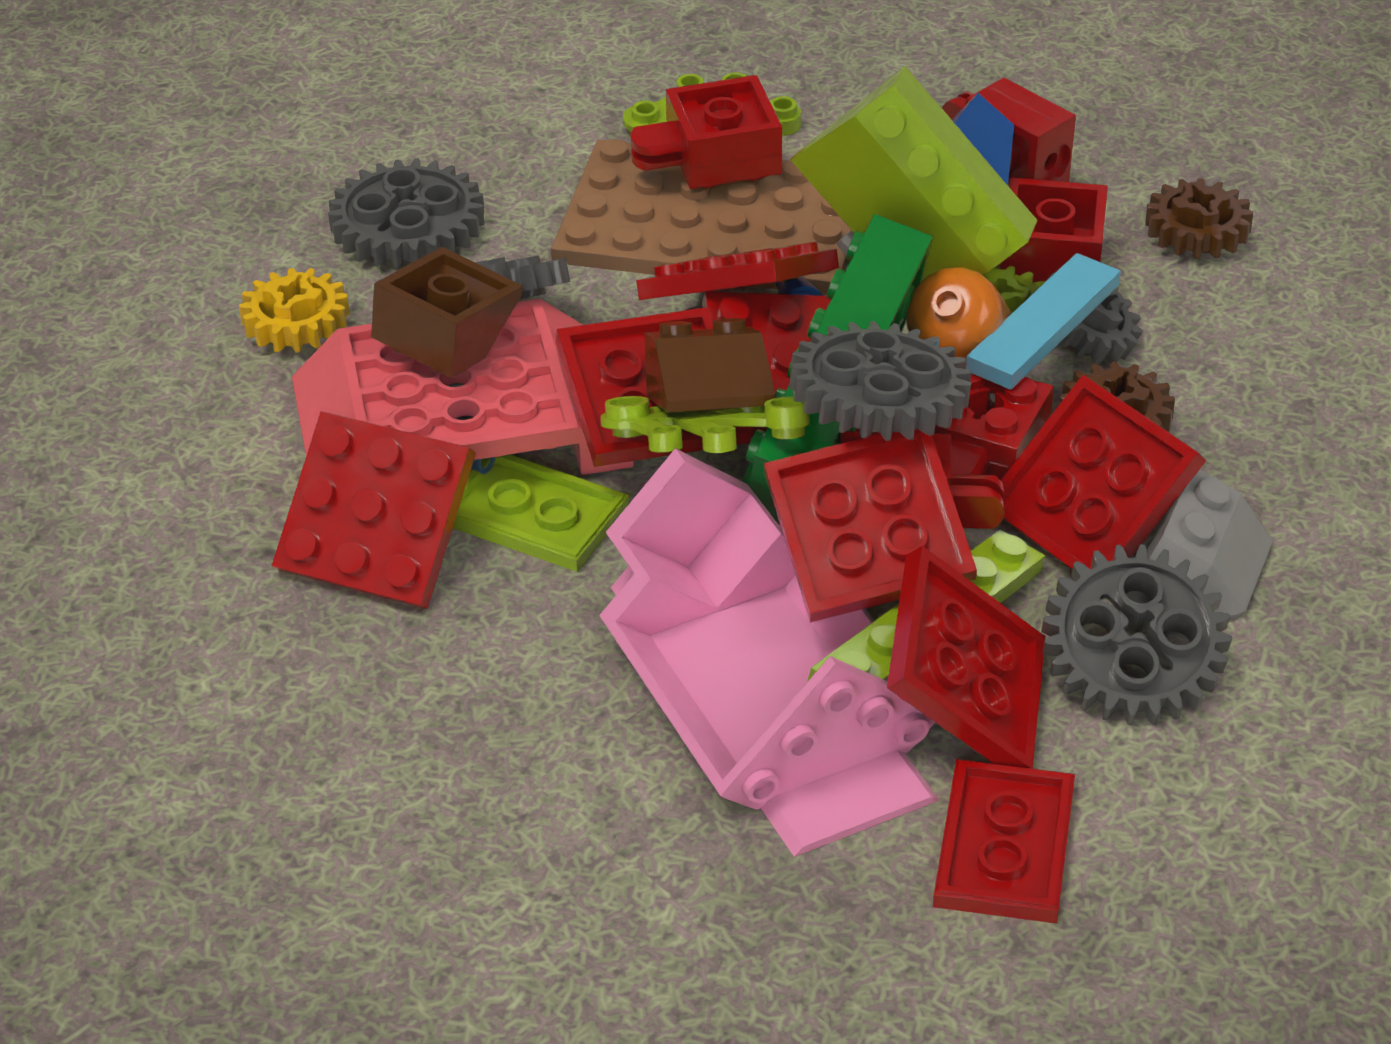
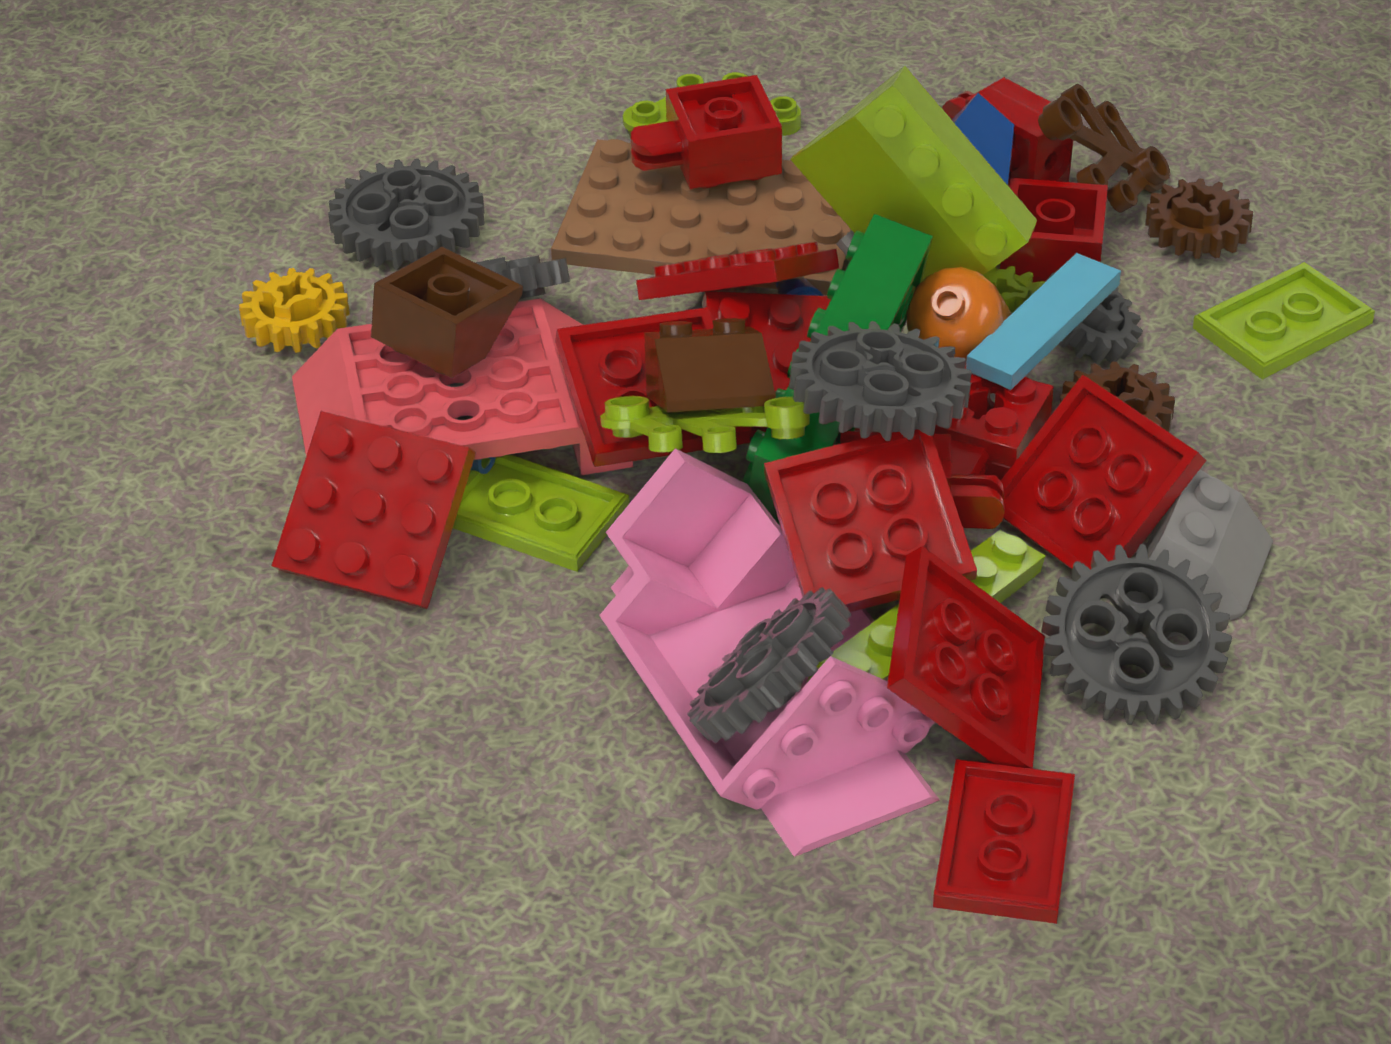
none -> dark grey gear [687,587,852,743]
none -> reddish brown plant [1038,84,1170,213]
none -> lime tile [1193,262,1375,380]

